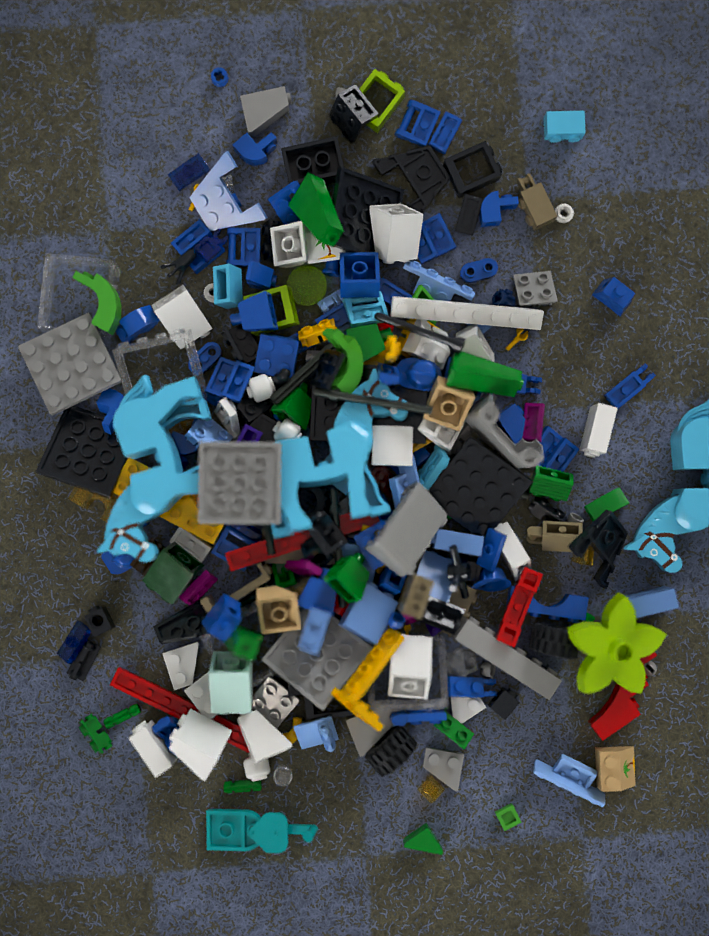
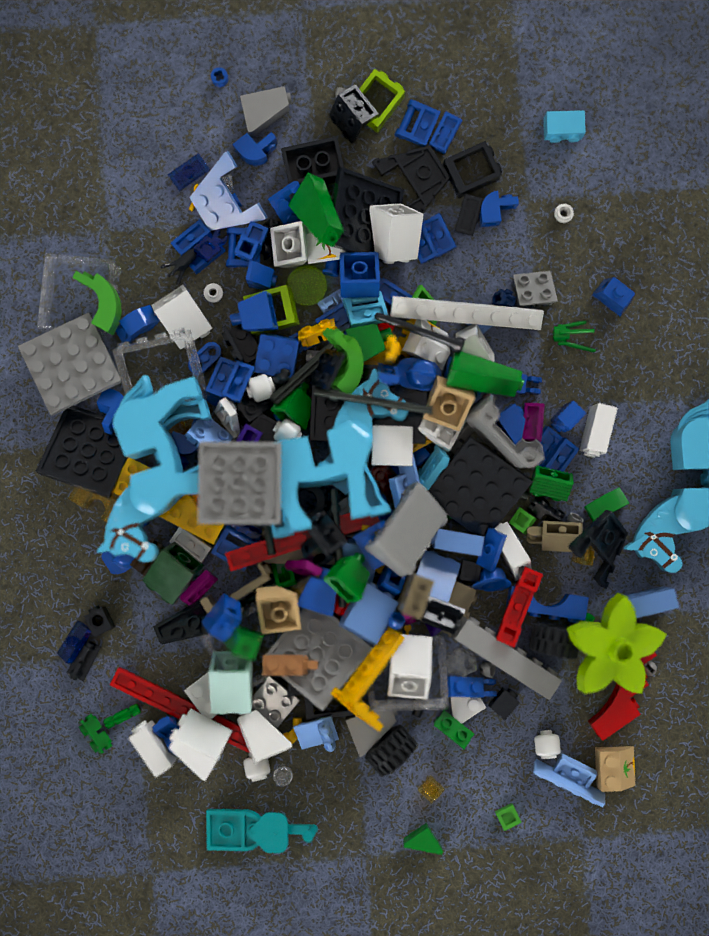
white wing [162,641,199,690] -> none
medium azure piece [213,264,243,309] -> none
green axle [224,780,262,793] -> none
medium blue brick [299,607,331,657] -> none
blue hinge [389,709,447,726] -> none
light blue bracket [403,260,475,301] -> none
light grey wing [422,747,464,792] -> none
black bar [447,545,471,599] -> none
blue plate [460,258,498,283] -> none
yellow hand [506,328,528,351] -> none
dark tan brick [517,173,557,230] -> none
blue hinge [604,363,656,409] -> none
none -> blue brick [234,221,269,262]
none -> medium nougat hinge [263,655,318,676]
none -> bright green plate [509,507,536,535]
none -> white head [534,730,561,759]
none -> blue brick [551,401,586,433]
none -> green plant [553,320,596,352]

